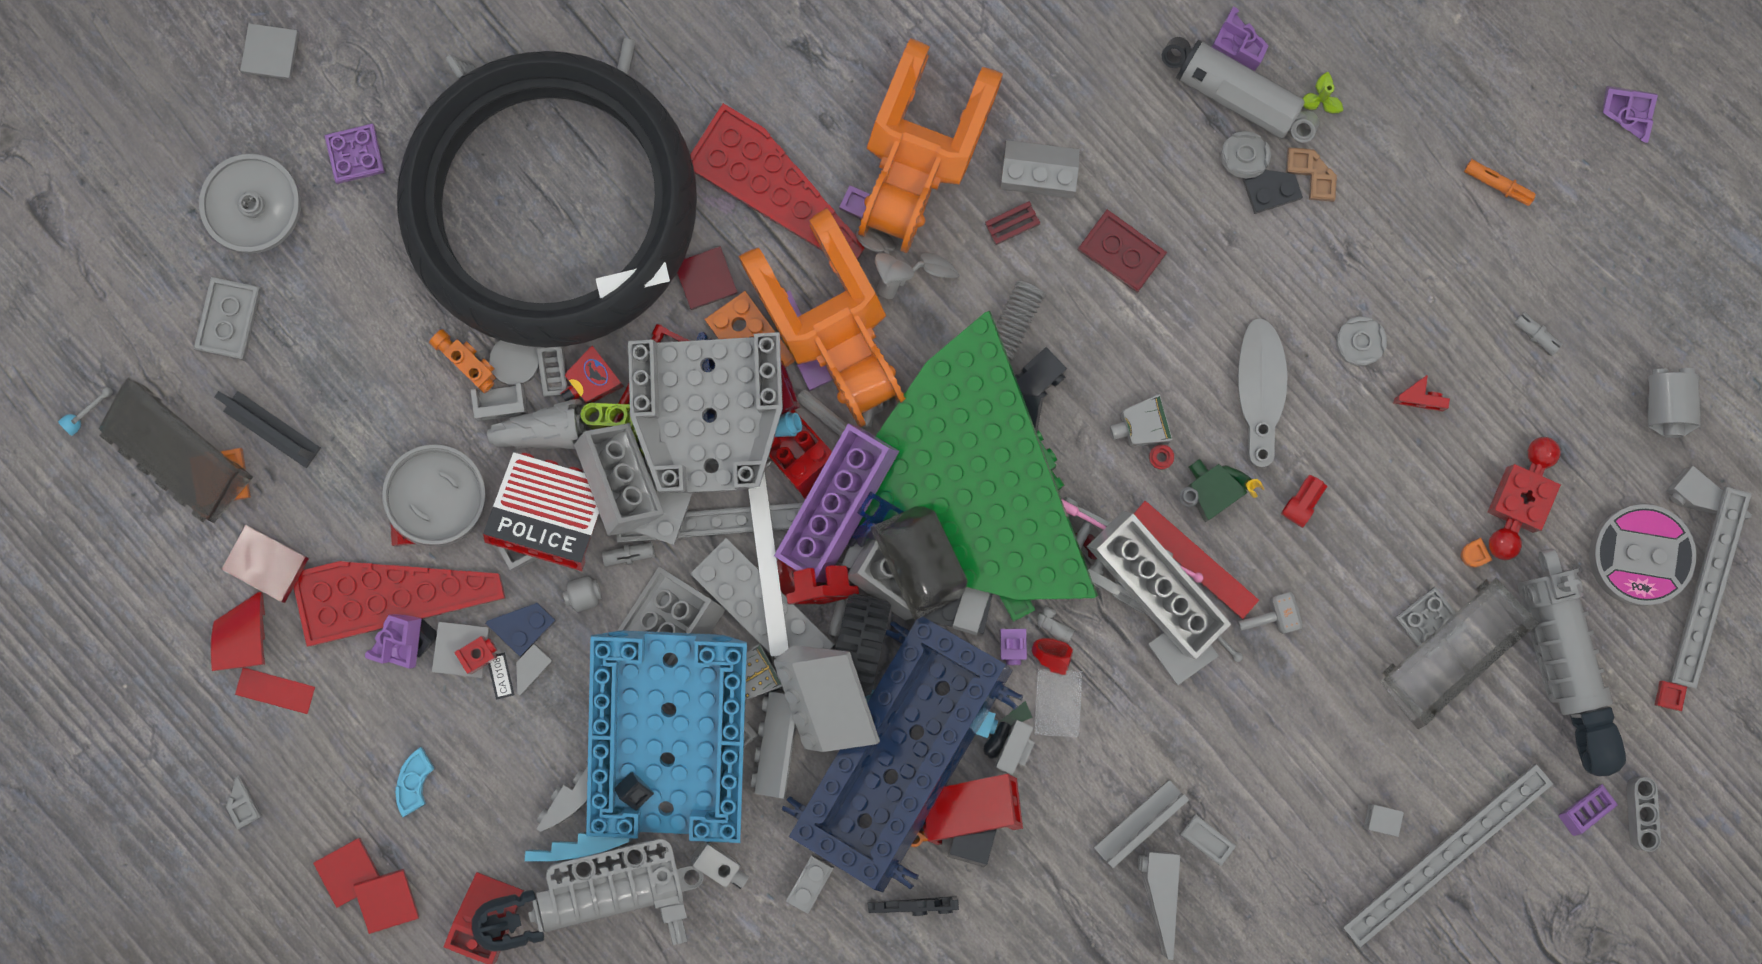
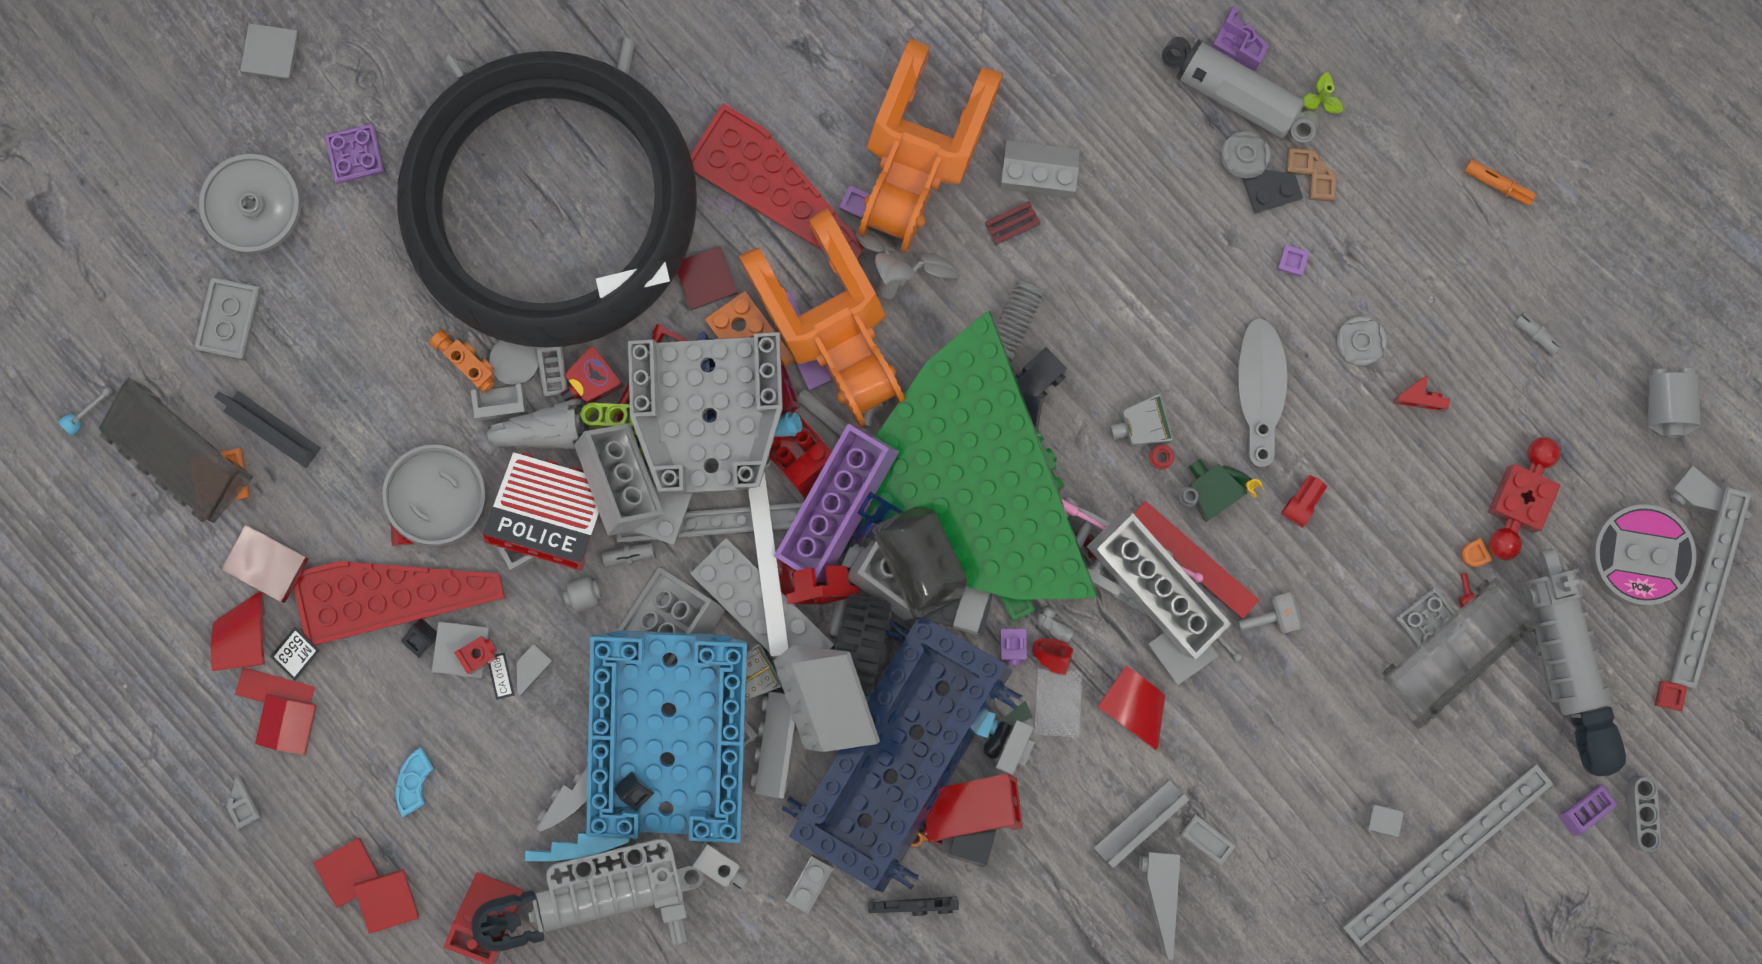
medium lavender slope [365,614,421,669] -> none
dark blue wing [485,603,556,657] -> none
dark red tile [1077,209,1167,293] -> none
medium lavender slope [1603,86,1658,143] -> none
none -> slope [255,694,317,755]
none -> sticker [270,627,319,681]
none -> red slope [1097,665,1165,750]
none -> medium lavender plate [1277,245,1309,277]
none -> red hand [1458,573,1477,610]

